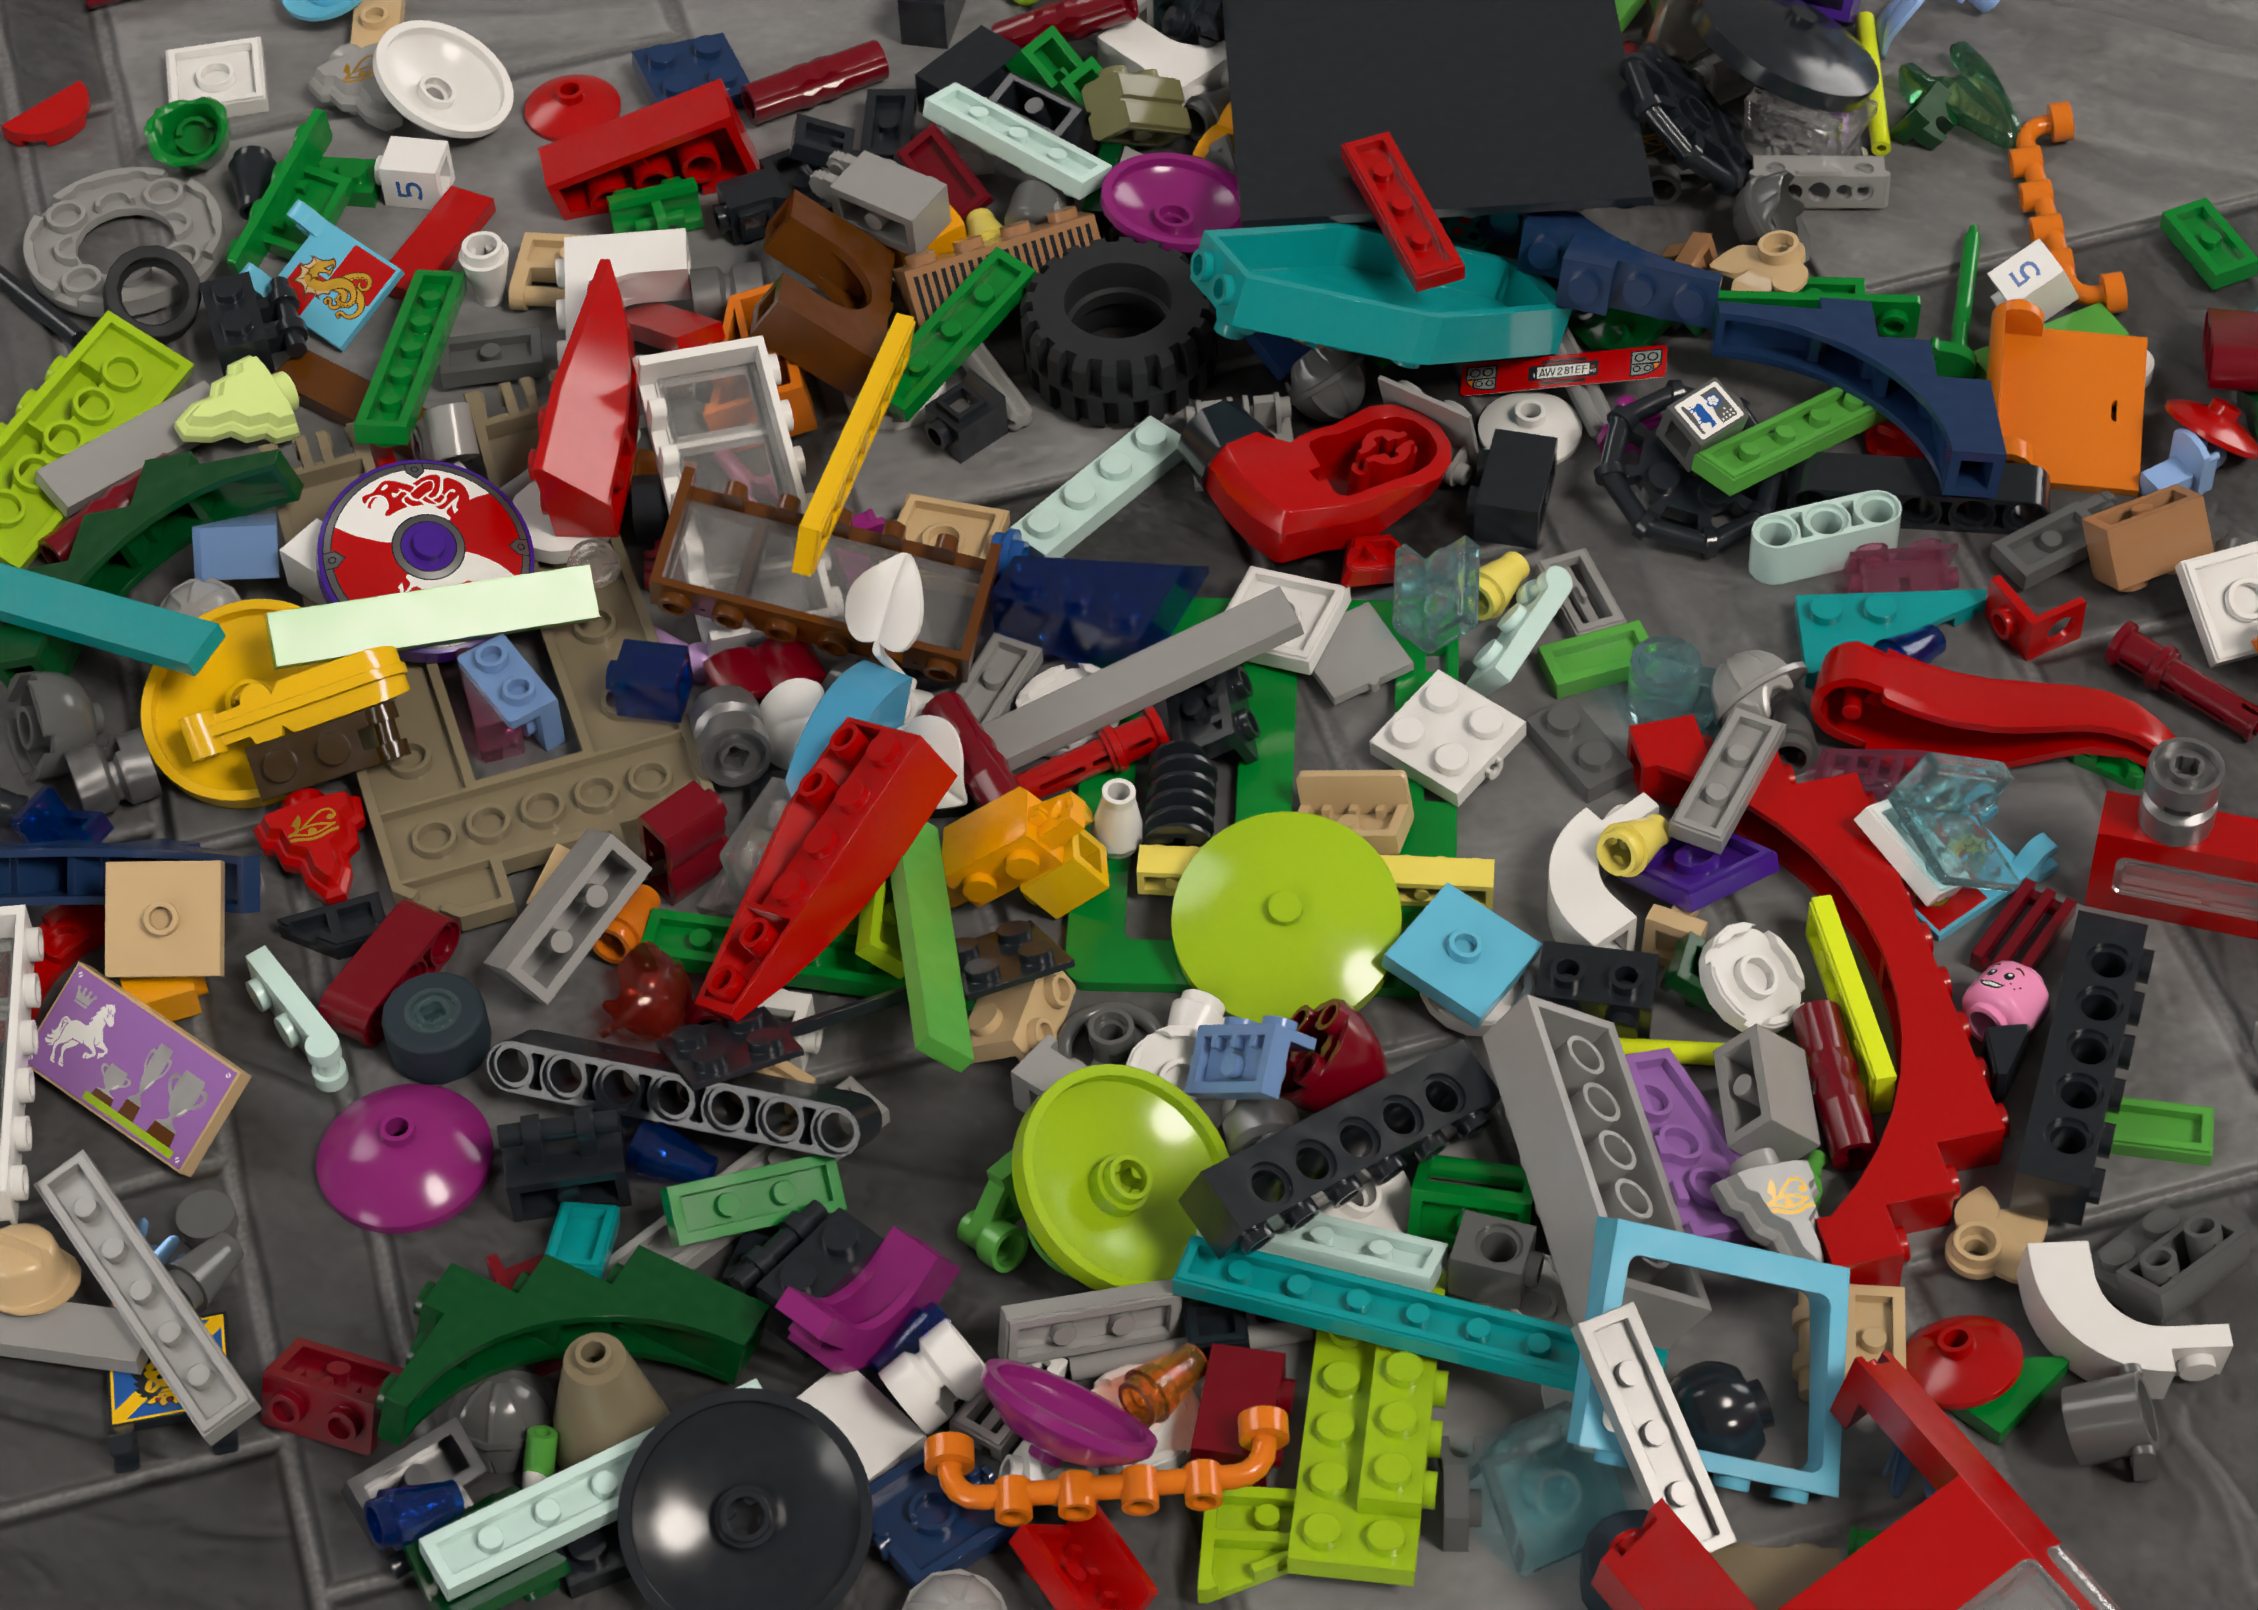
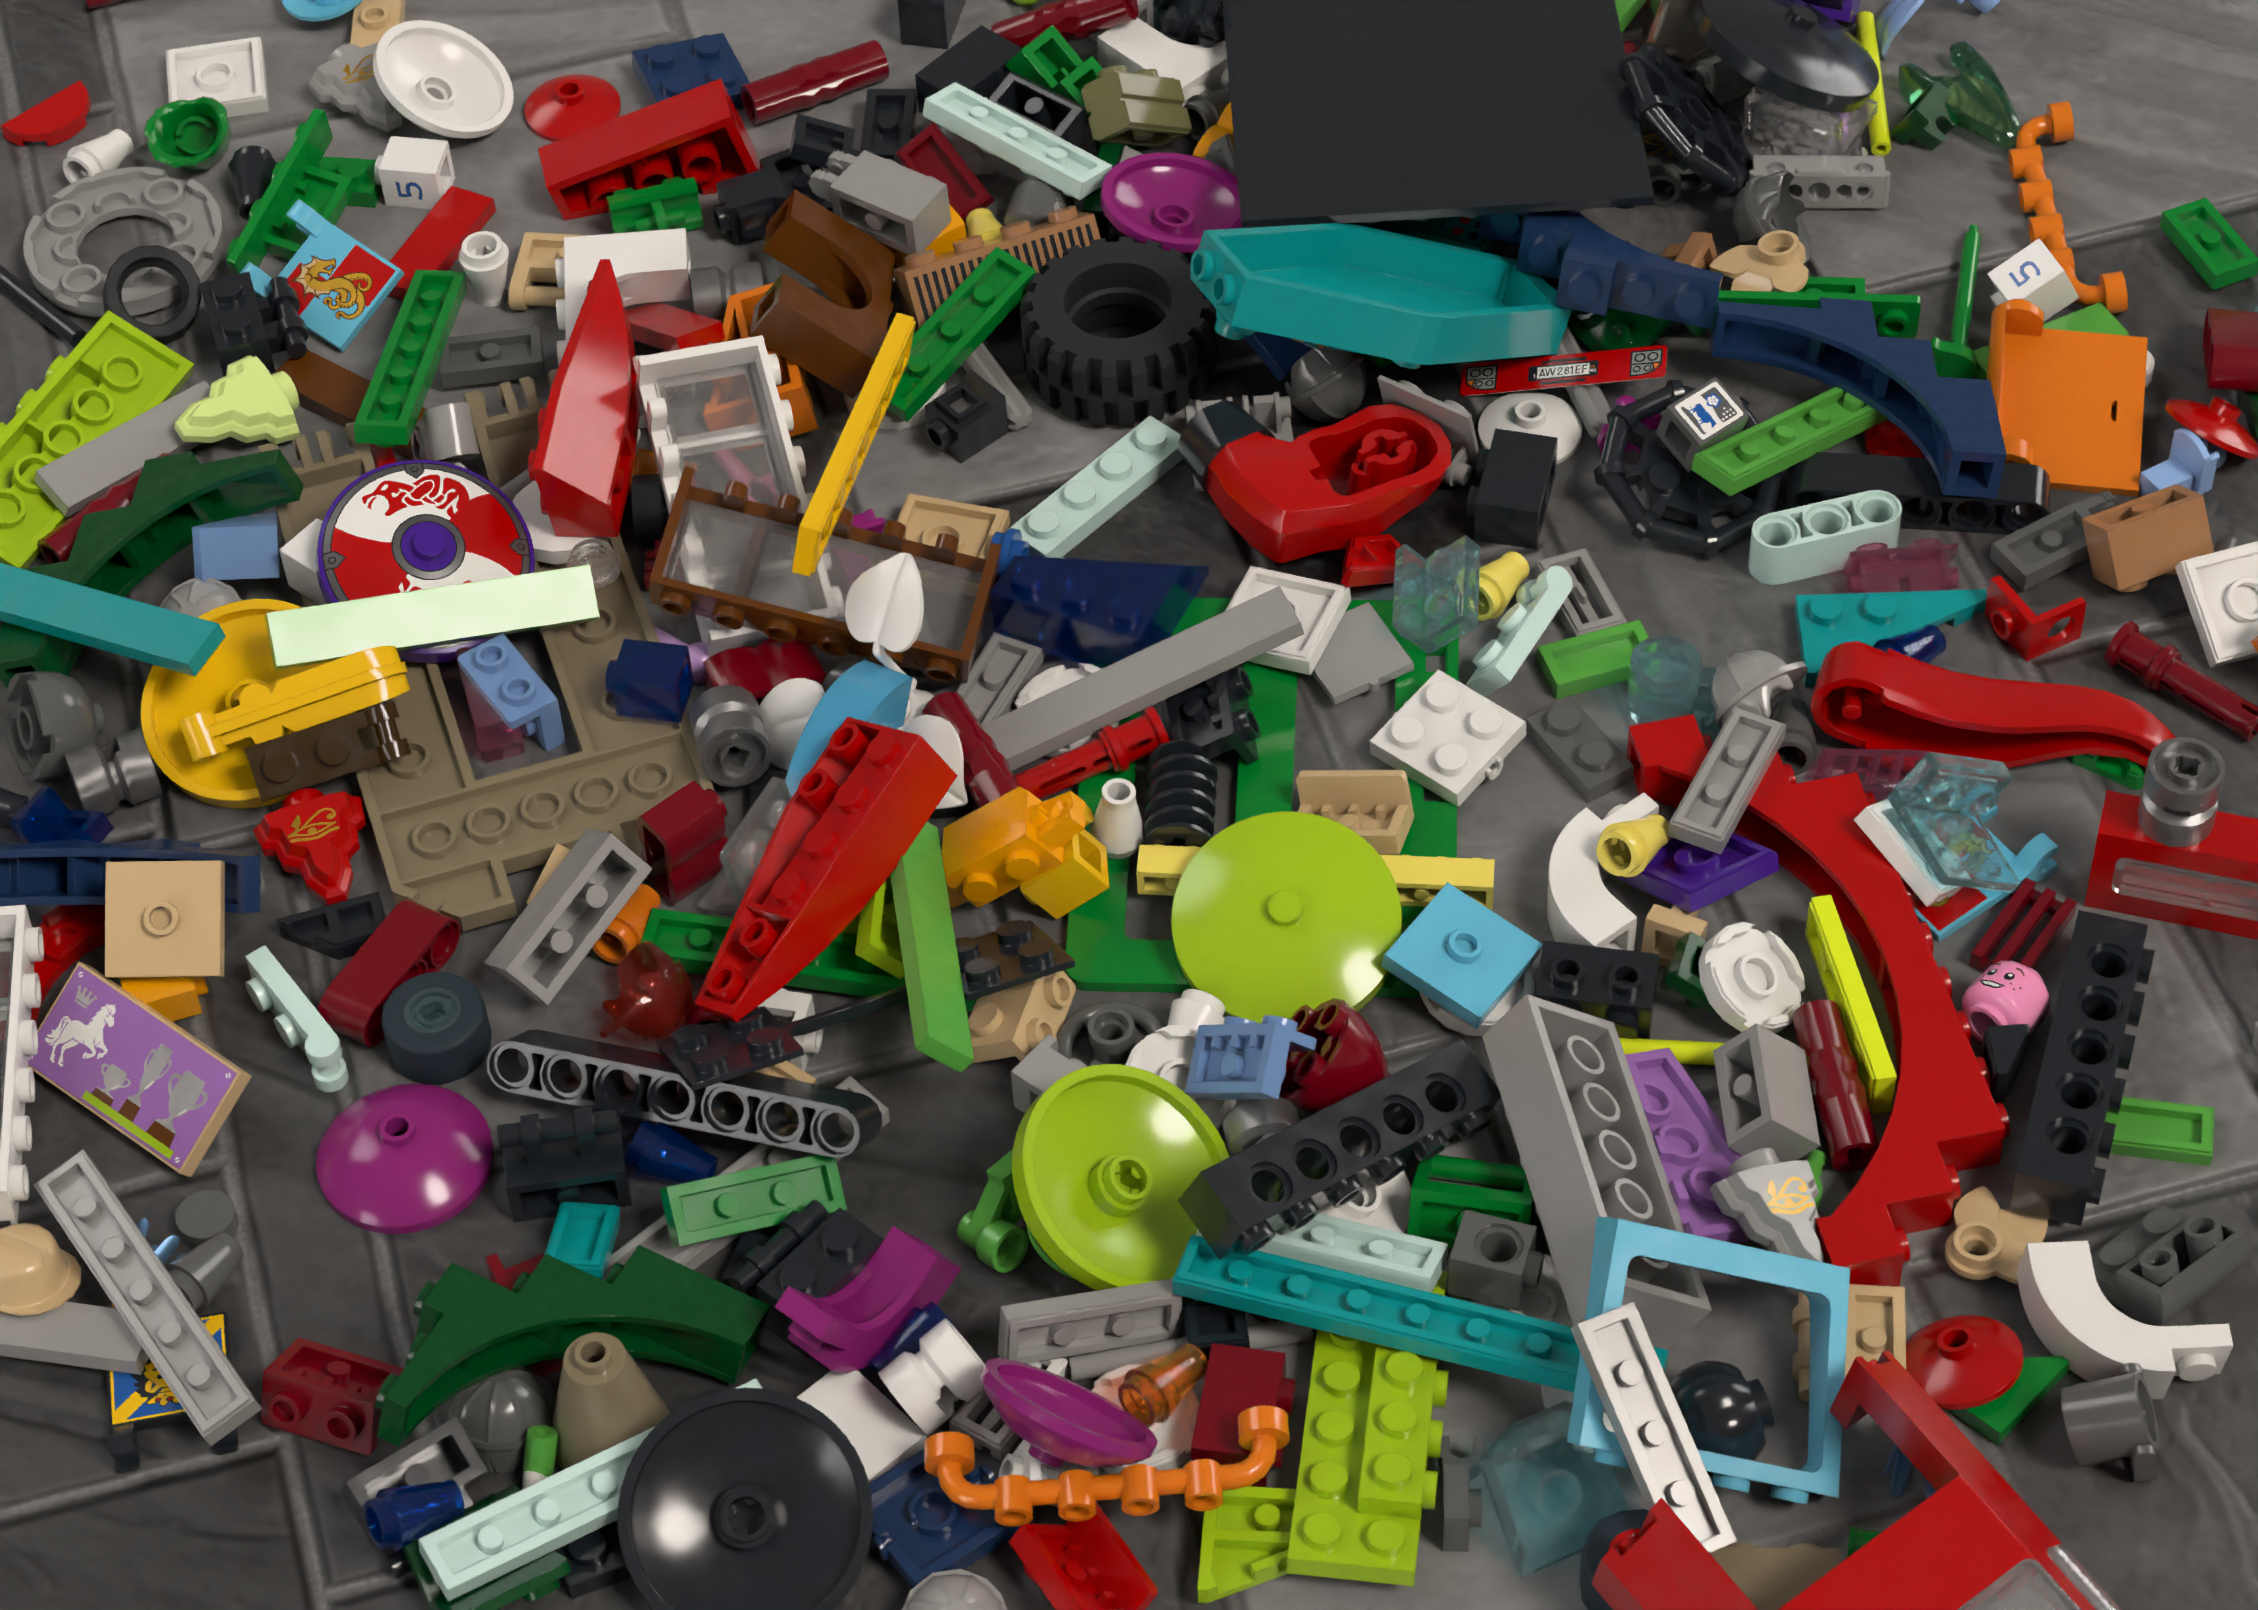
red tile [1341,131,1465,292] -> none
none -> white cone [63,129,134,184]

